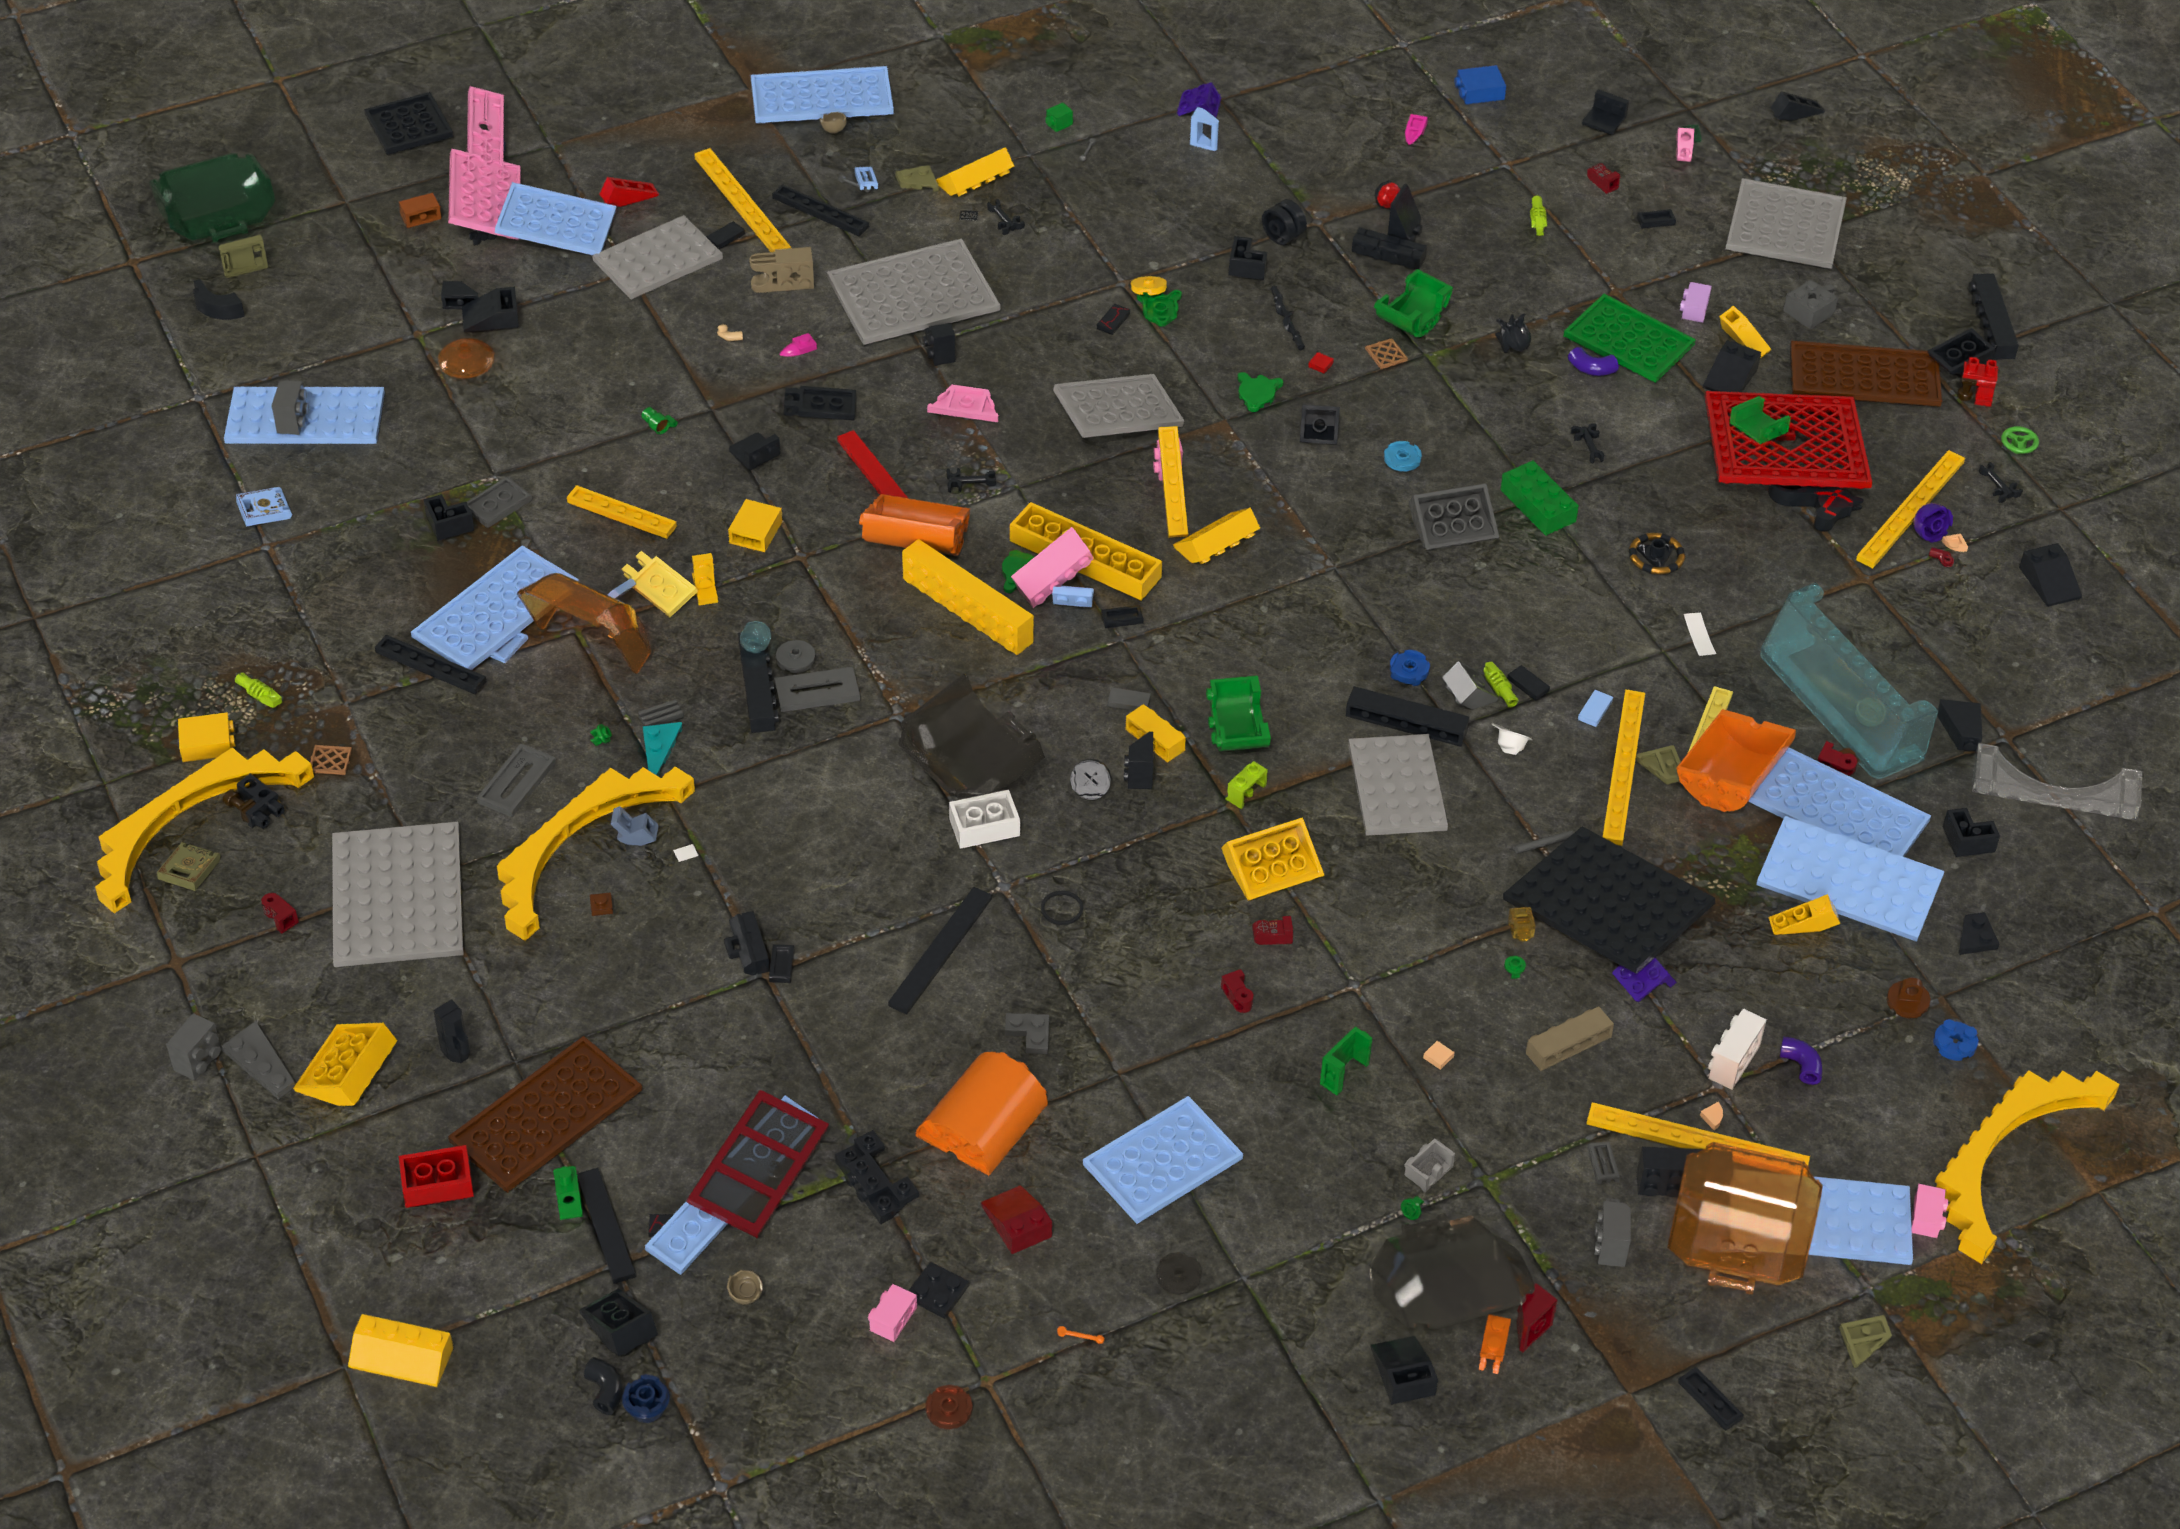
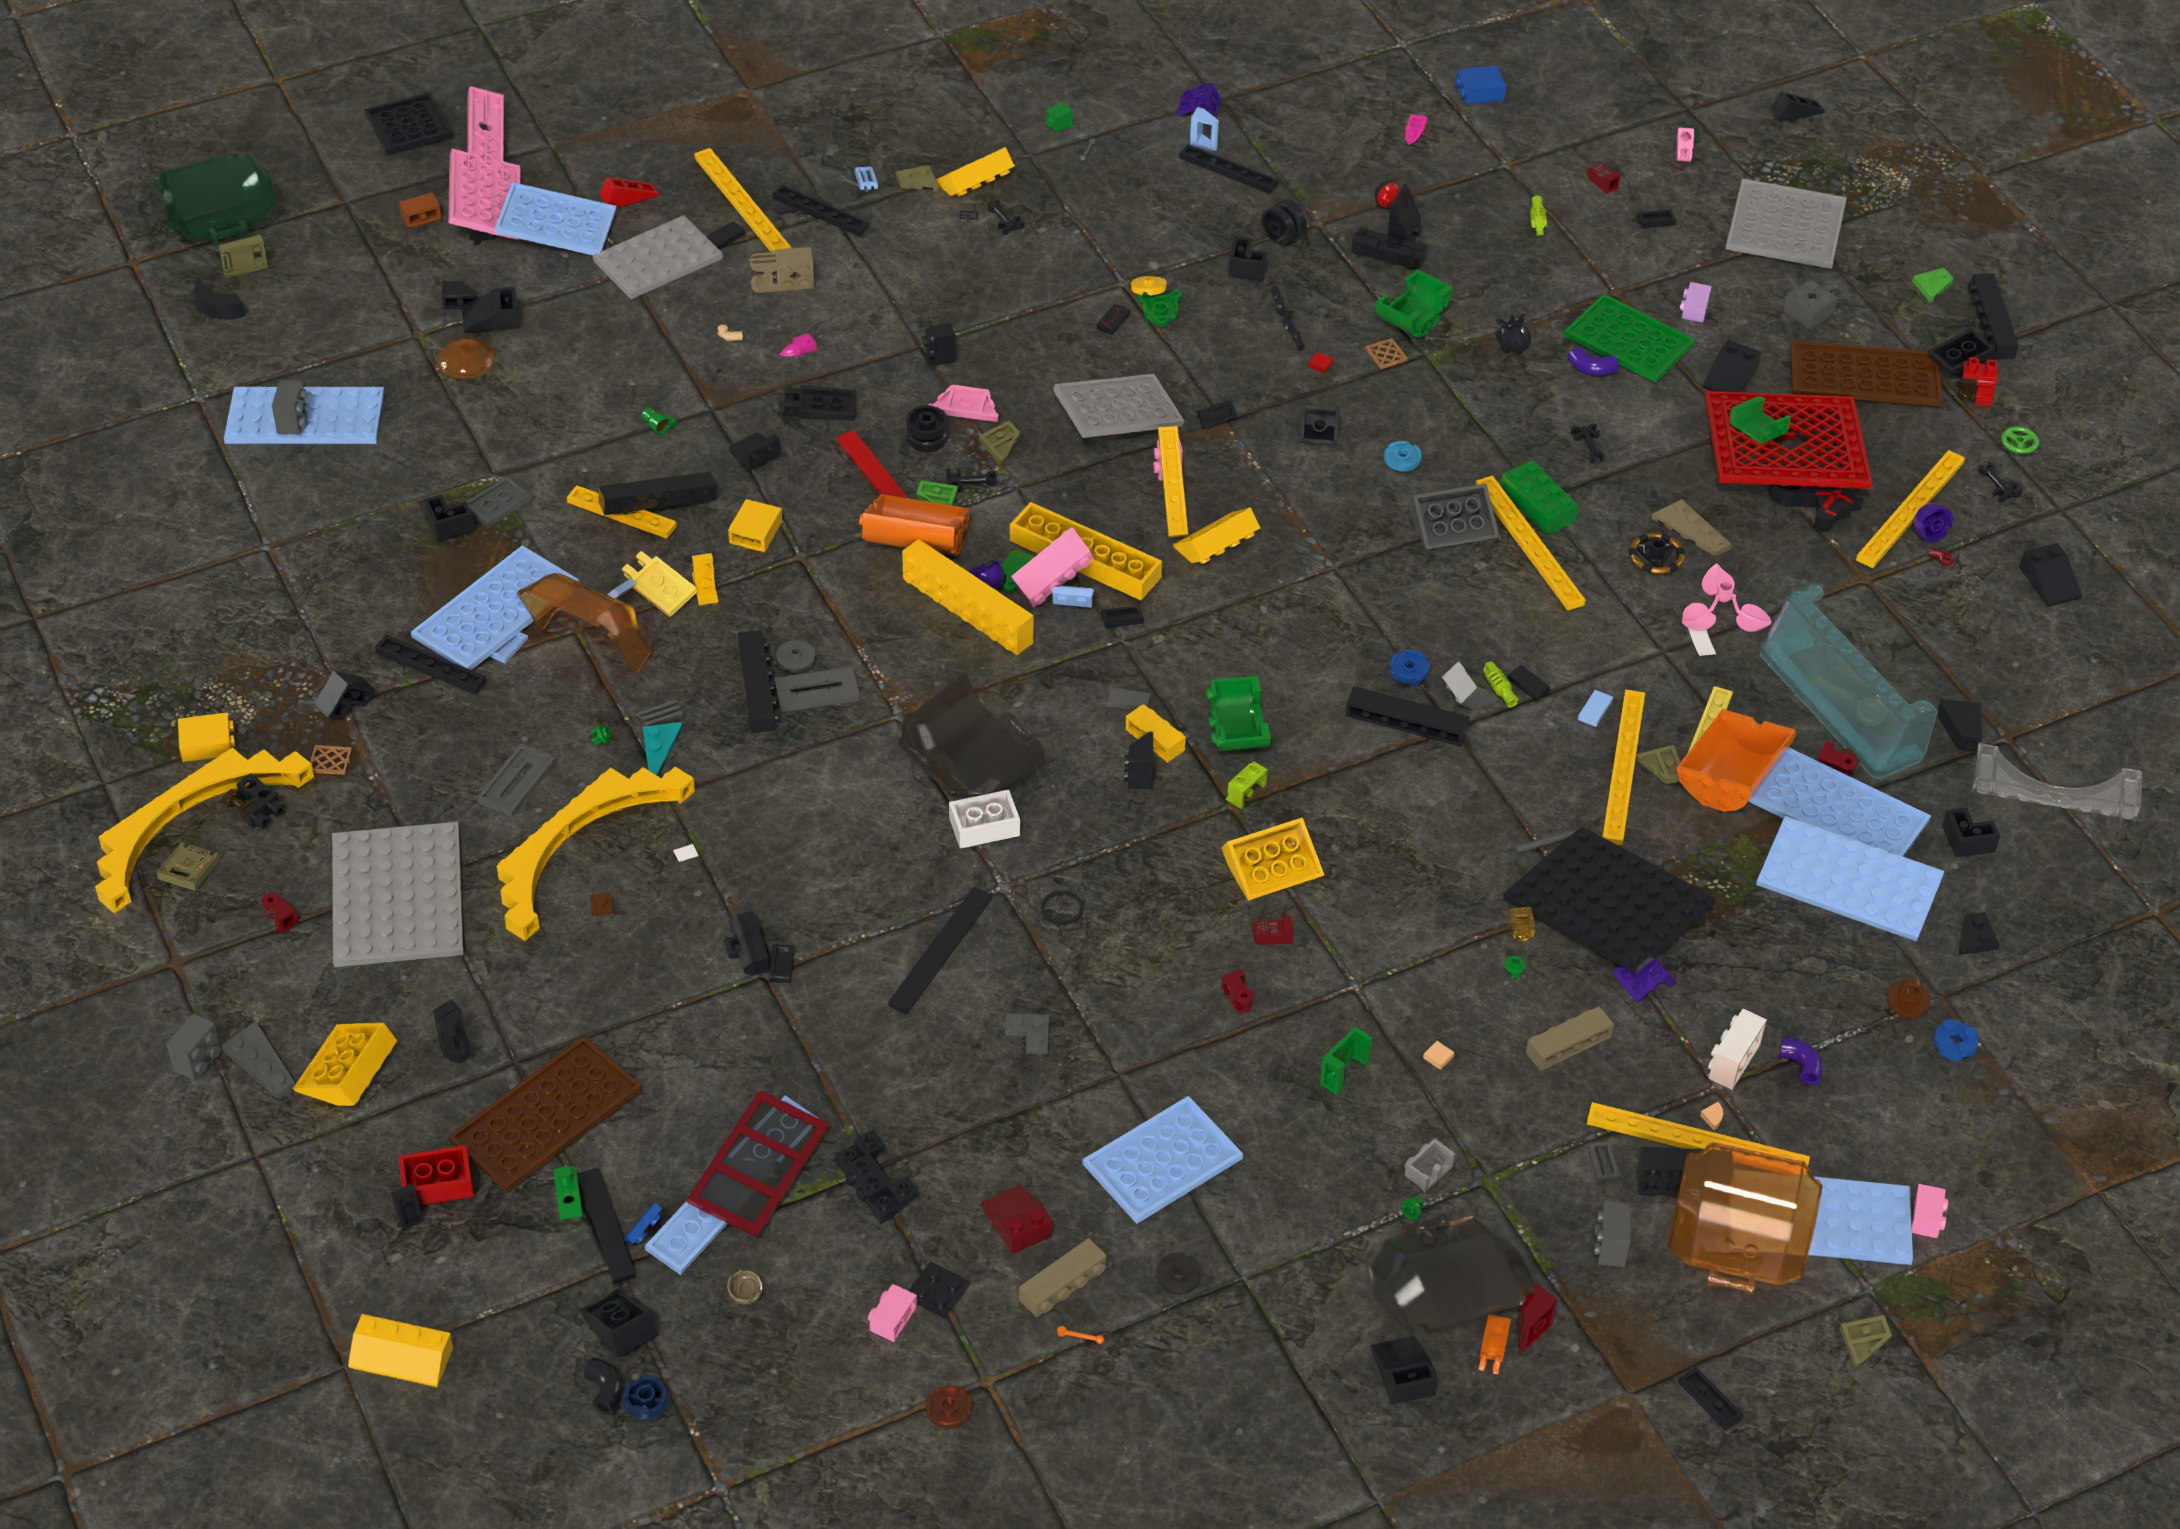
lime hinge [235,672,282,708] -> none
light blue container [236,487,292,526] -> none
sand blue brick [611,806,659,846] -> none
clear light blue hair [739,621,771,653] -> none
light blue plate [751,66,893,123] -> none
dark tan hair [819,112,847,133] -> none
light grey plate [827,239,1000,345] -> none
orange cylinder [916,1052,1048,1176] -> none
tile [1070,759,1112,800] -> none
green tile [1237,372,1283,412] -> none
light grey plate [1348,734,1448,836] -> none
white piece [1492,723,1532,755] -> none
black bracket [1582,89,1629,135] -> none
yellow slope [1719,306,1771,358] -> none
yellow slope [1769,894,1841,935] -> none
yellow arch [1935,1070,2120,1264] -> none
light nougat tile [1942,534,1968,552] -> none
none -> black brick [314,671,375,720]
none -> black plate [390,1184,424,1231]
none -> black brick [598,472,717,515]
none -> blue plate [623,1203,662,1245]
none -> black wheel [906,405,948,452]
none -> bright green wing [916,480,958,506]
none -> dark purple cylinder [969,560,1004,591]
none -> olive wing [979,420,1020,465]
none -> dark tan brick [1019,1238,1107,1318]
none -> black tile [1179,144,1279,194]
none -> black plate [1196,399,1237,429]
none -> yellow plate [1475,476,1586,611]
none -> dark tan wing [1652,499,1731,557]
none -> bright pink plant [1682,564,1772,632]
none -> bright green wing [1912,268,1953,302]

